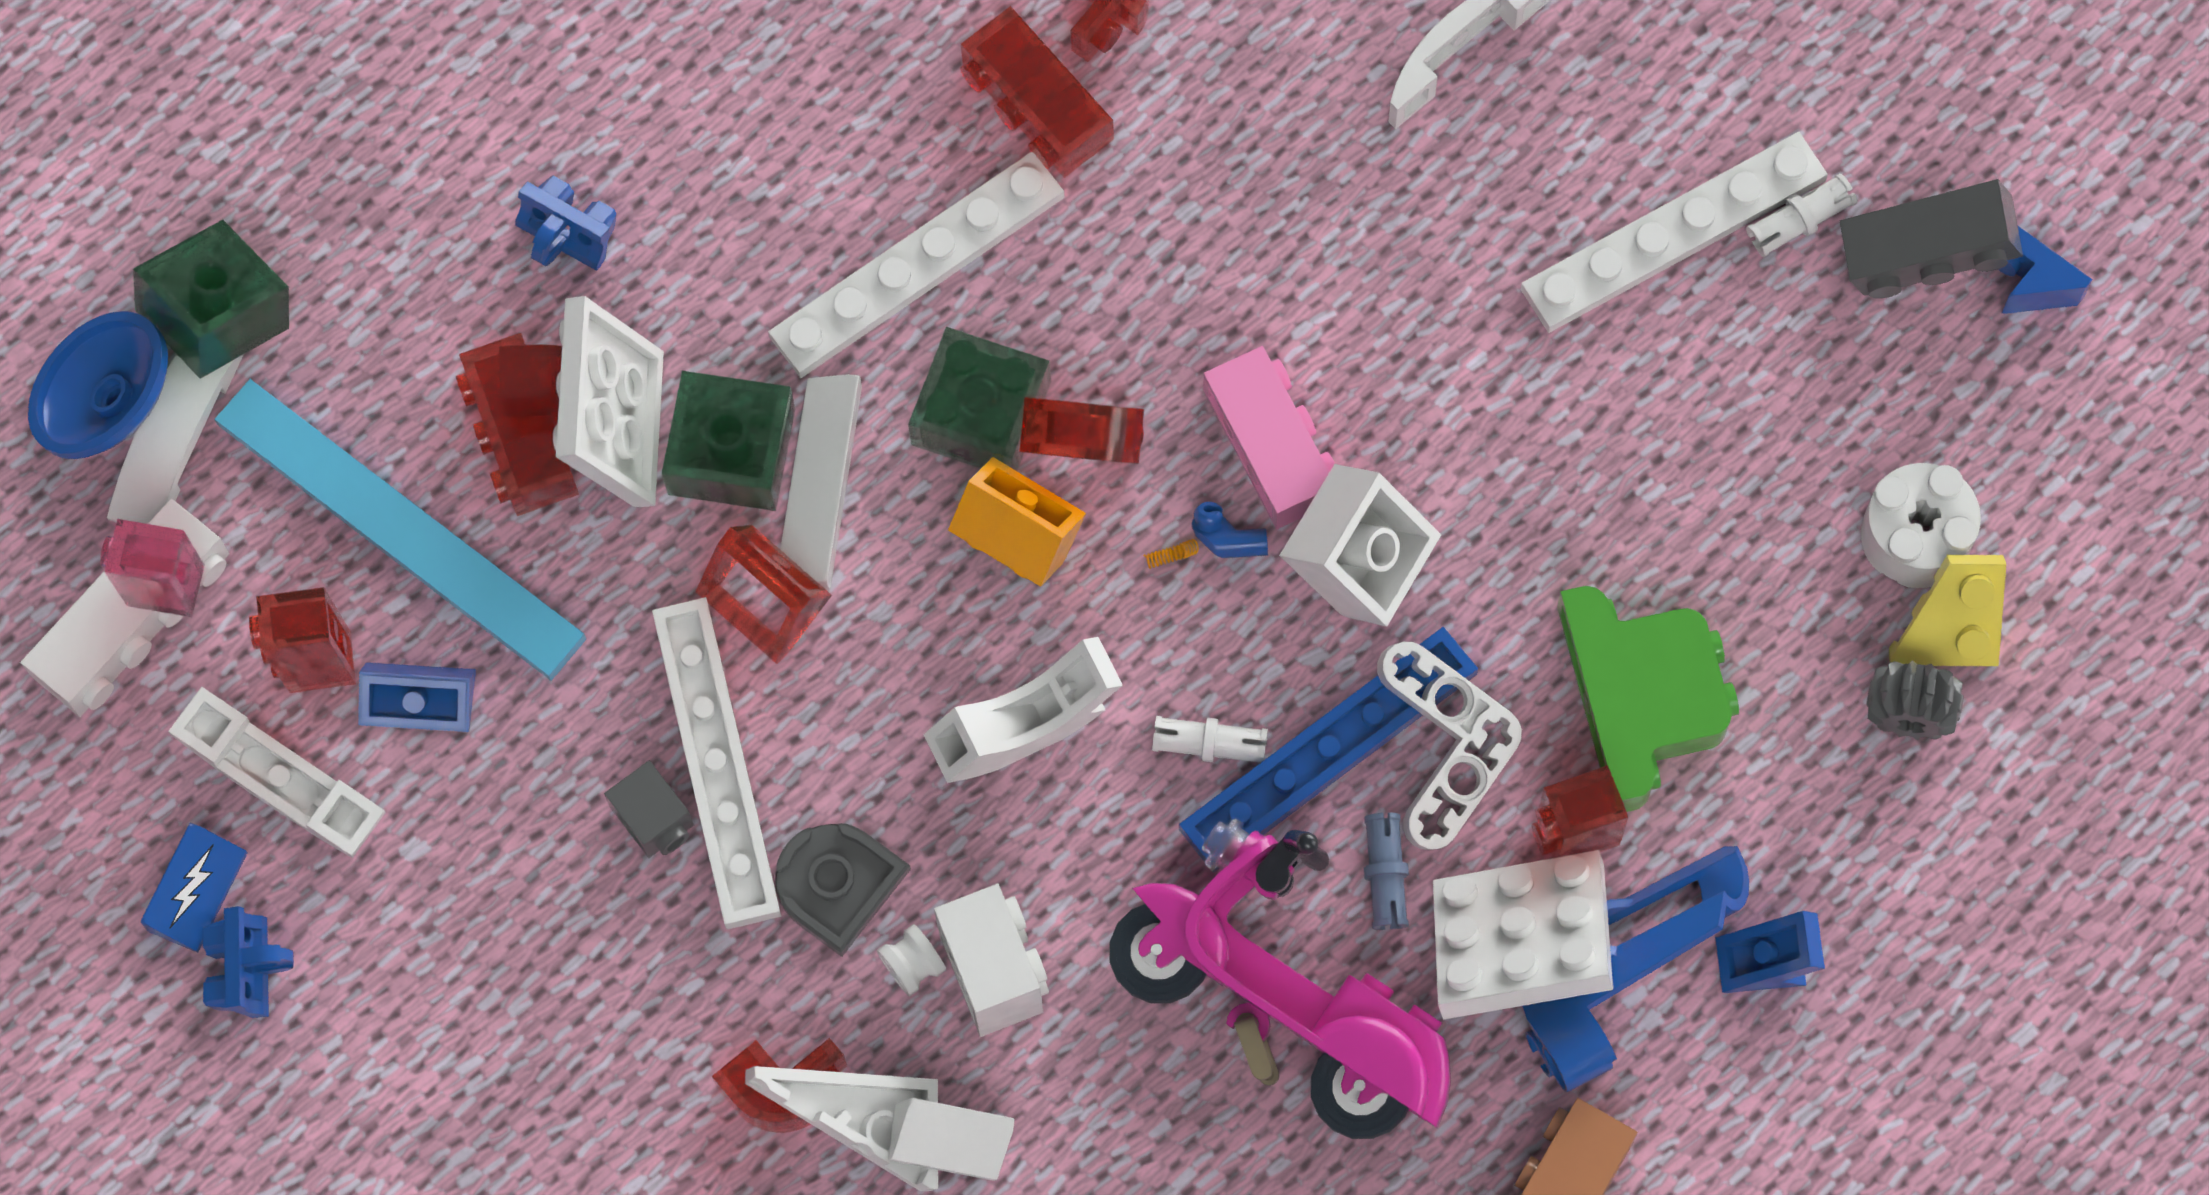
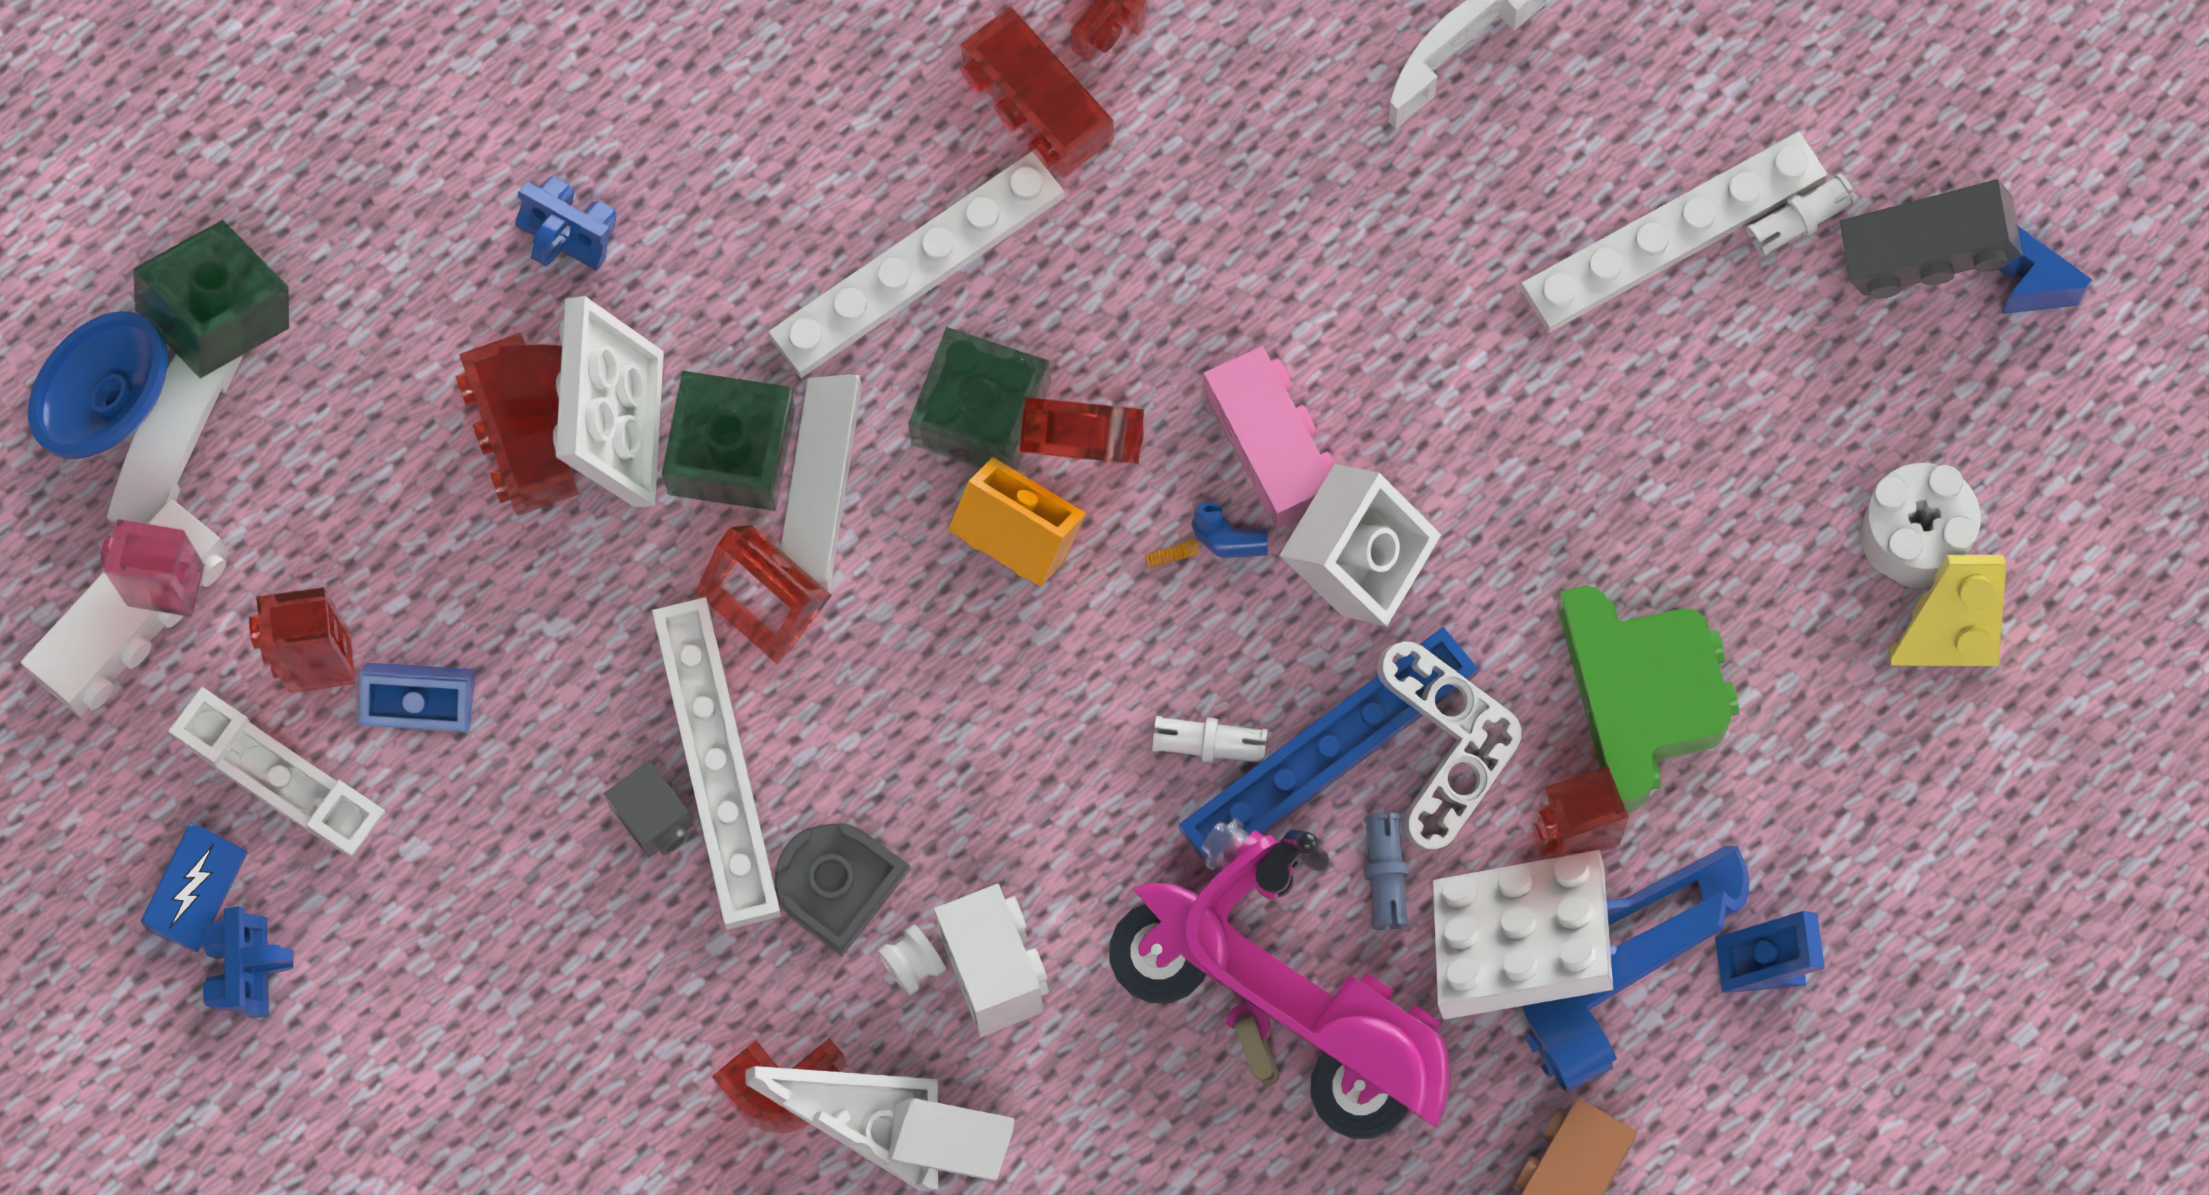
medium azure tile [214,379,586,681] -> none
white arch [923,637,1123,783] -> none
dark grey gear [1866,661,1964,741] -> none

